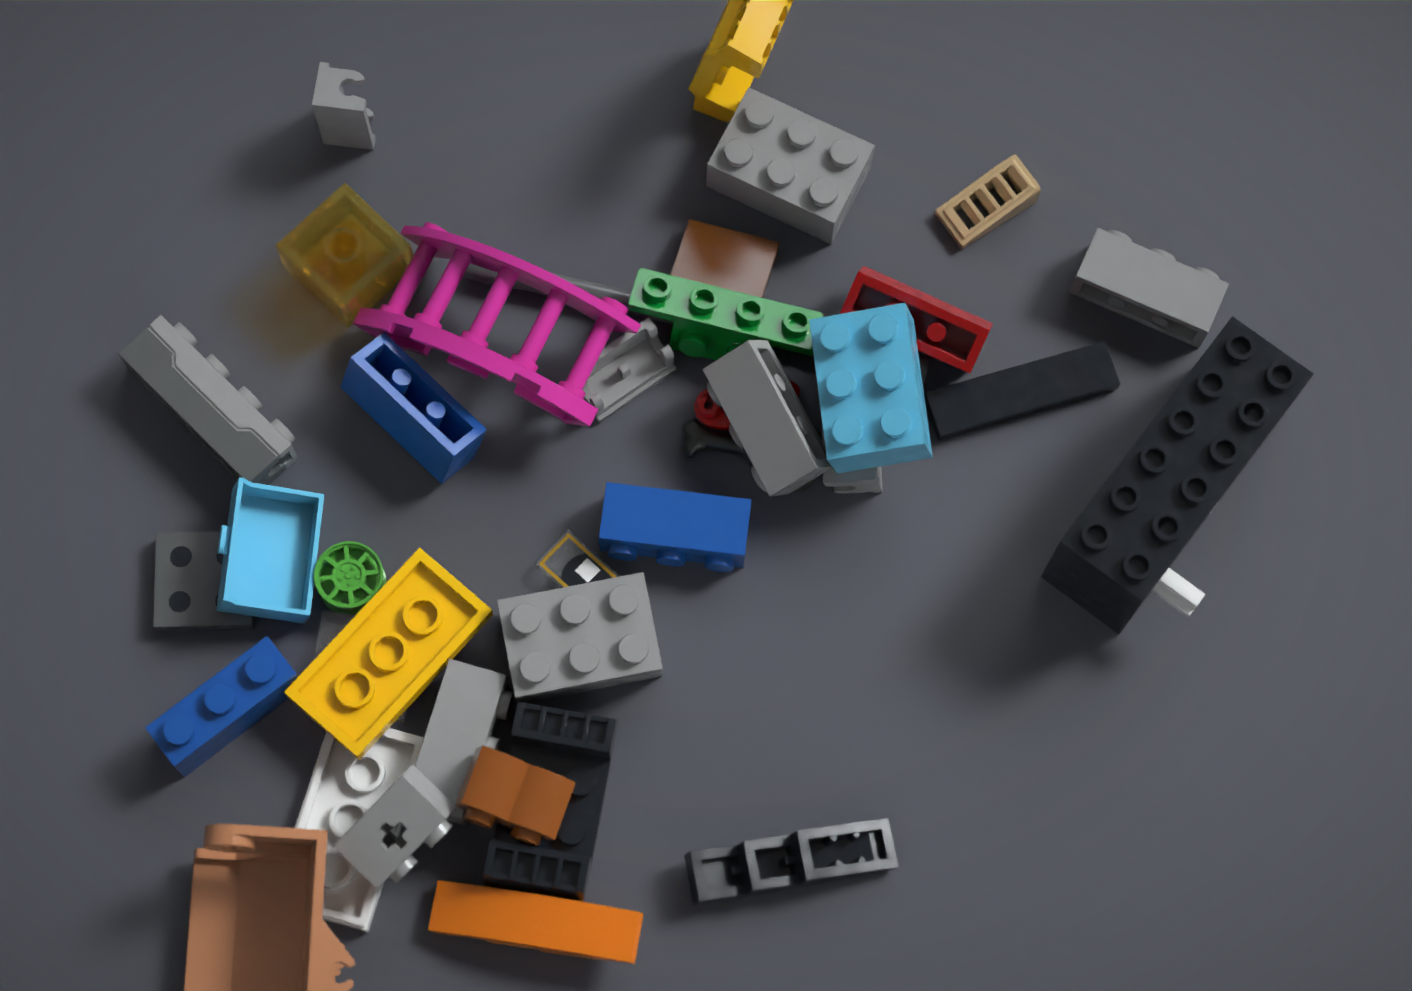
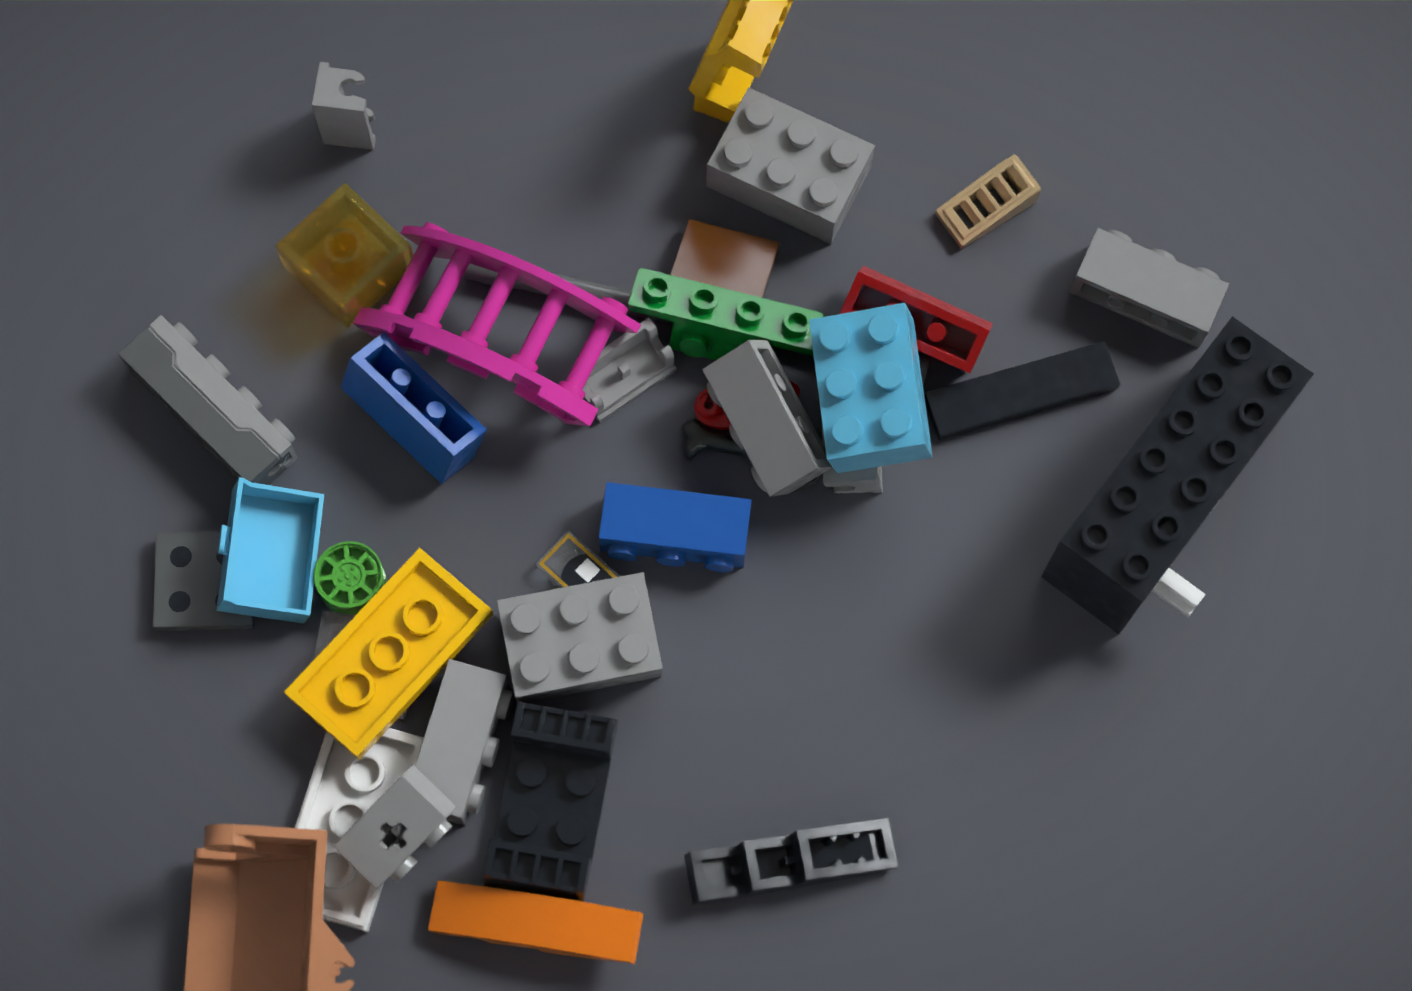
blue brick [145,636,298,777] -> none
dark orange brick [454,746,576,847] -> none

